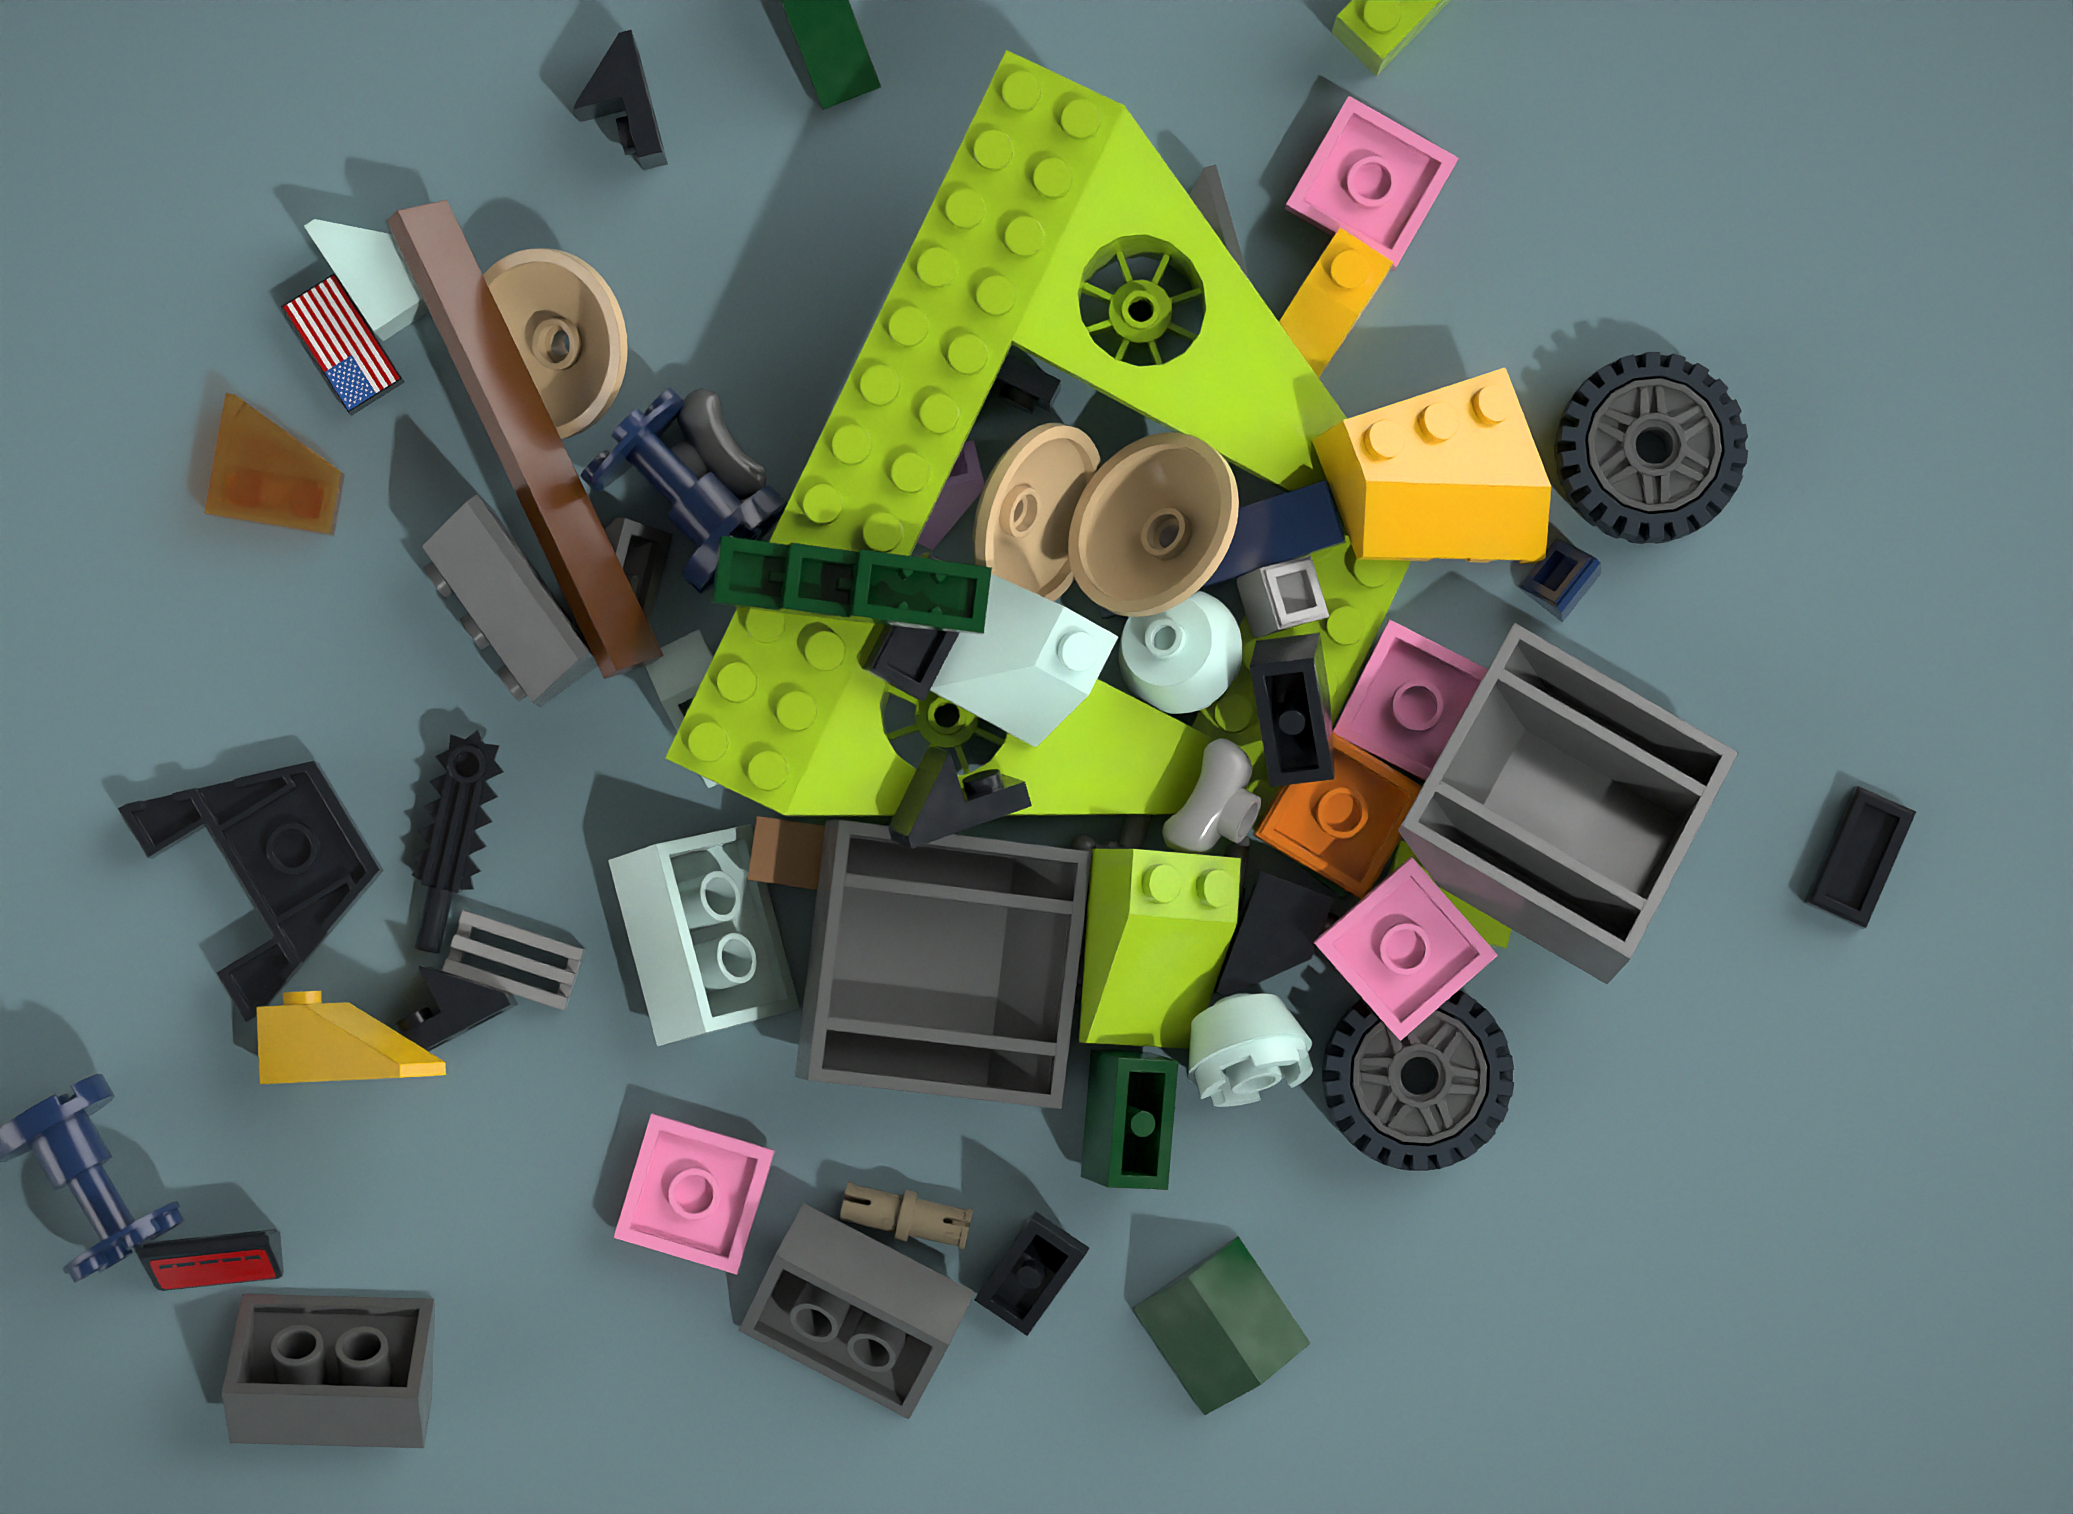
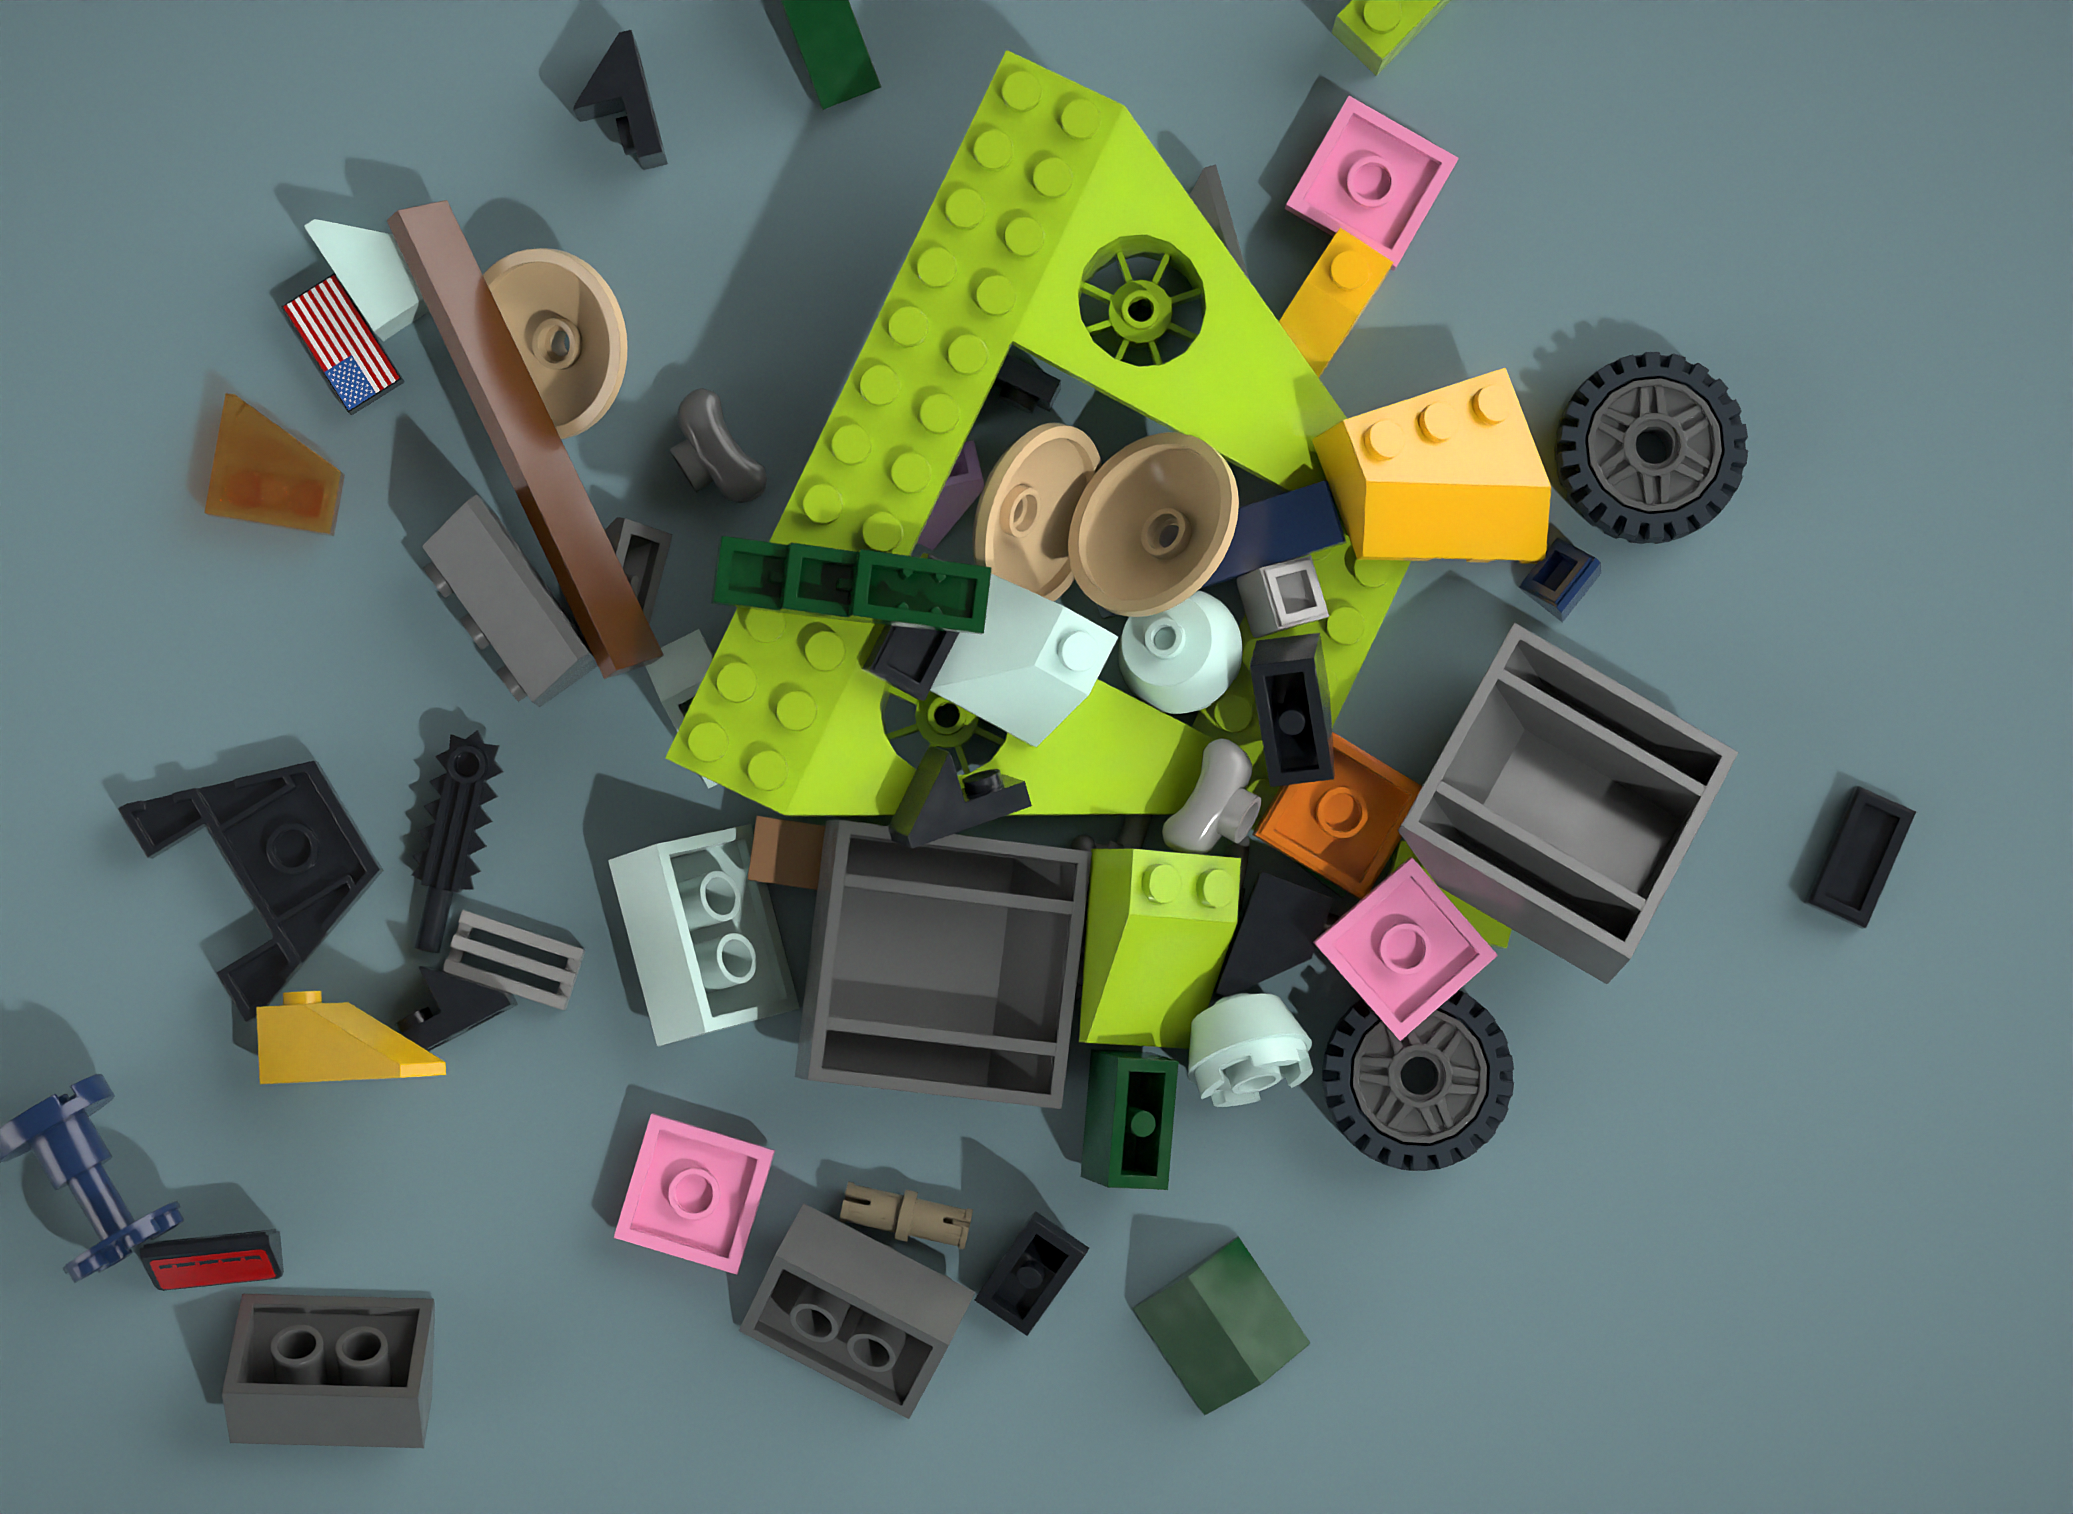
dark blue piece [580,388,788,594] -> none
bright pink plate [1332,620,1488,782] -> none

